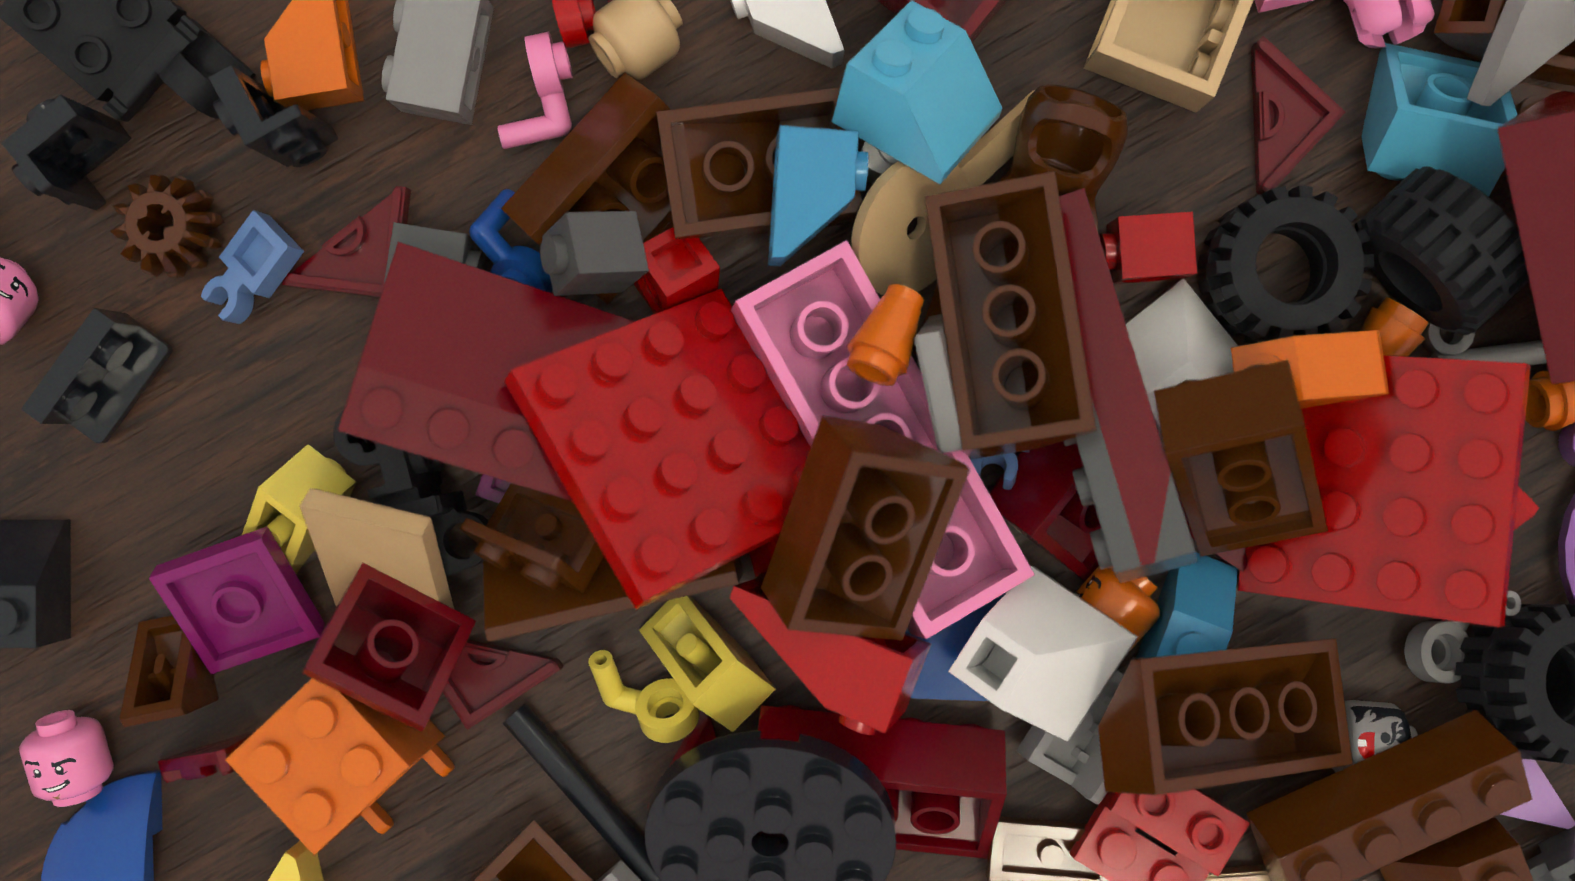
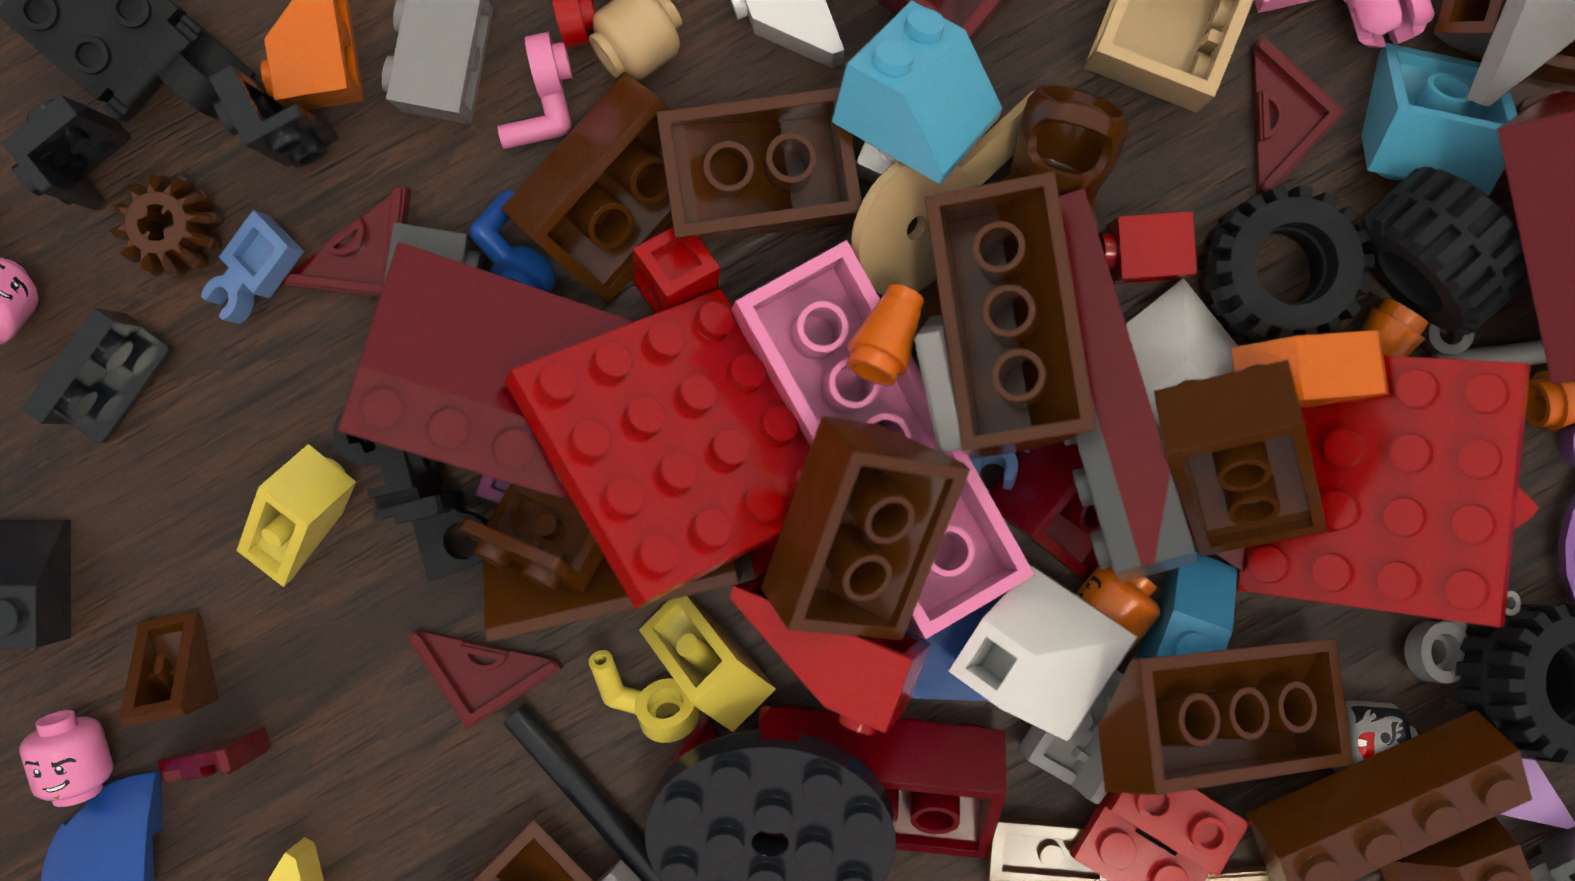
magenta plate [149,526,325,674] -> none
orange container [225,678,455,855] -> none
tan tile [300,488,455,610] -> none
dark red slope [302,563,476,732] -> none
dark grey brick [540,211,649,296] -> none
dark azure slope [768,125,868,266] -> none

